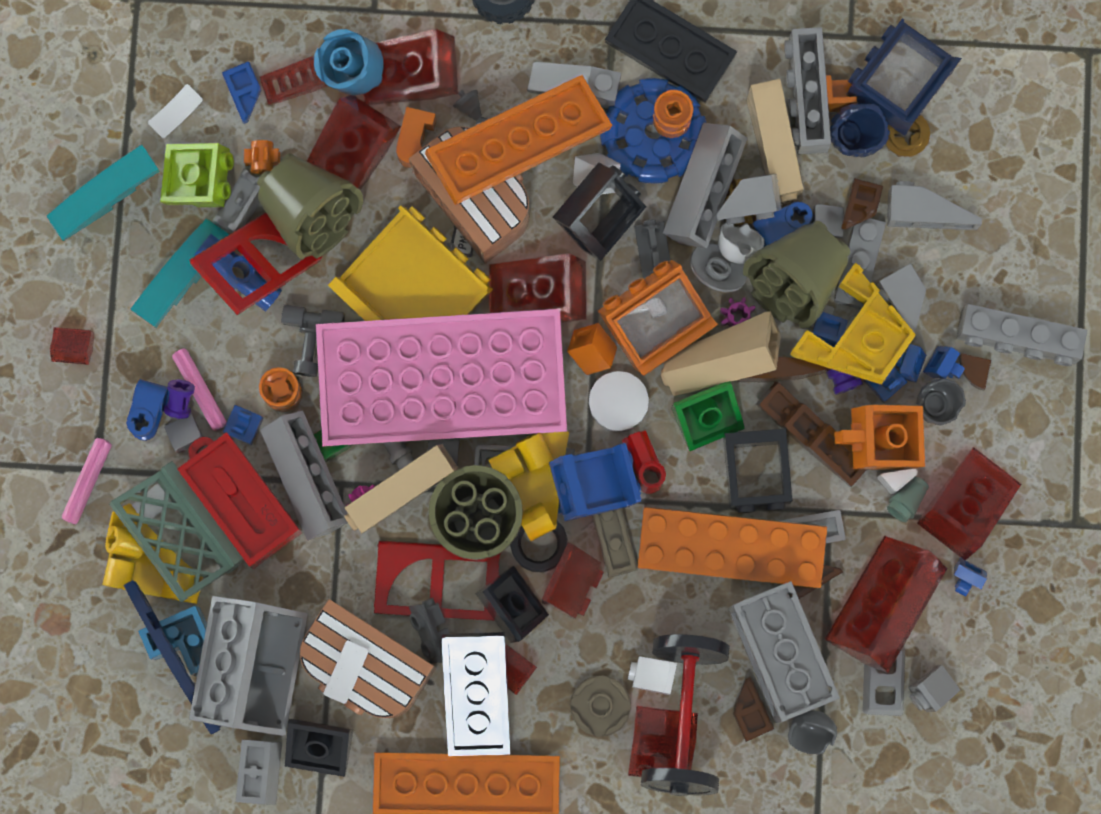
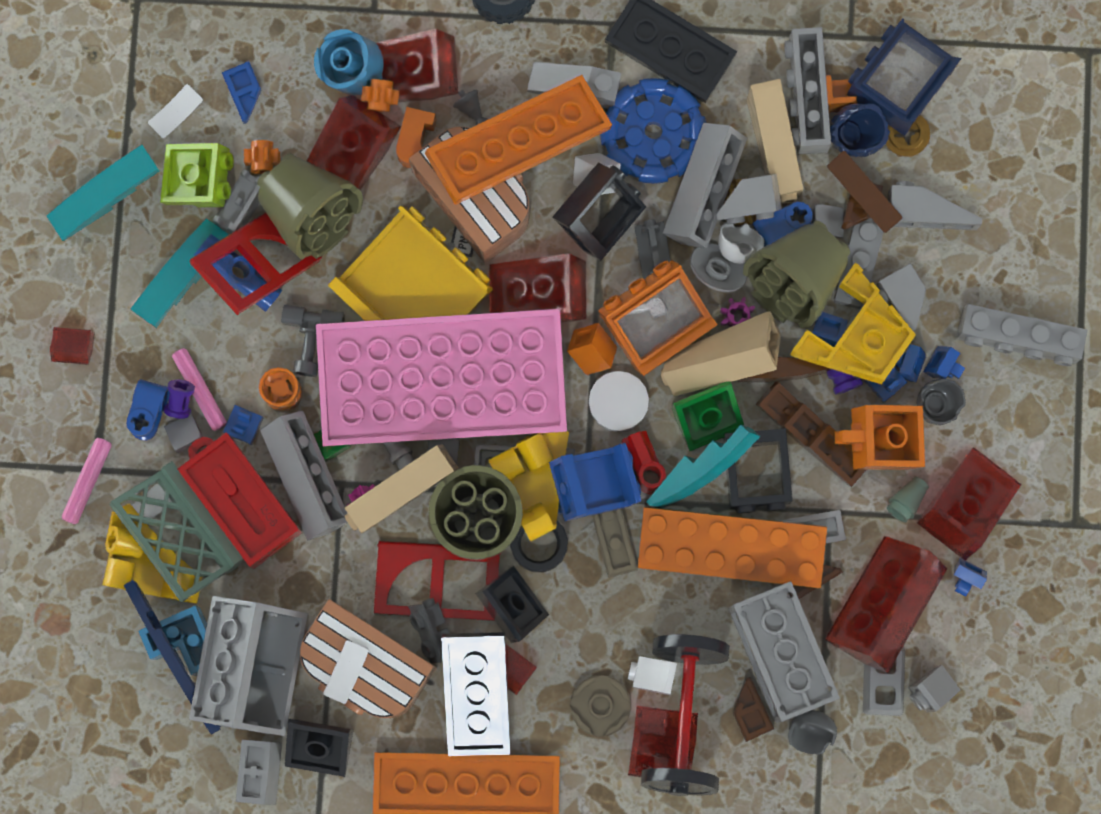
clear red slope [259,56,328,105] -> none
clear red slope [542,542,604,620] -> none
orange wheel [653,90,694,138] -> none
white slope [877,468,918,494] -> none
reddish brown tile [960,354,991,391] -> none
none -> orange gear [361,79,399,112]
none -> teal slope [647,425,760,509]
none -> reddish brown sticker [827,151,902,233]

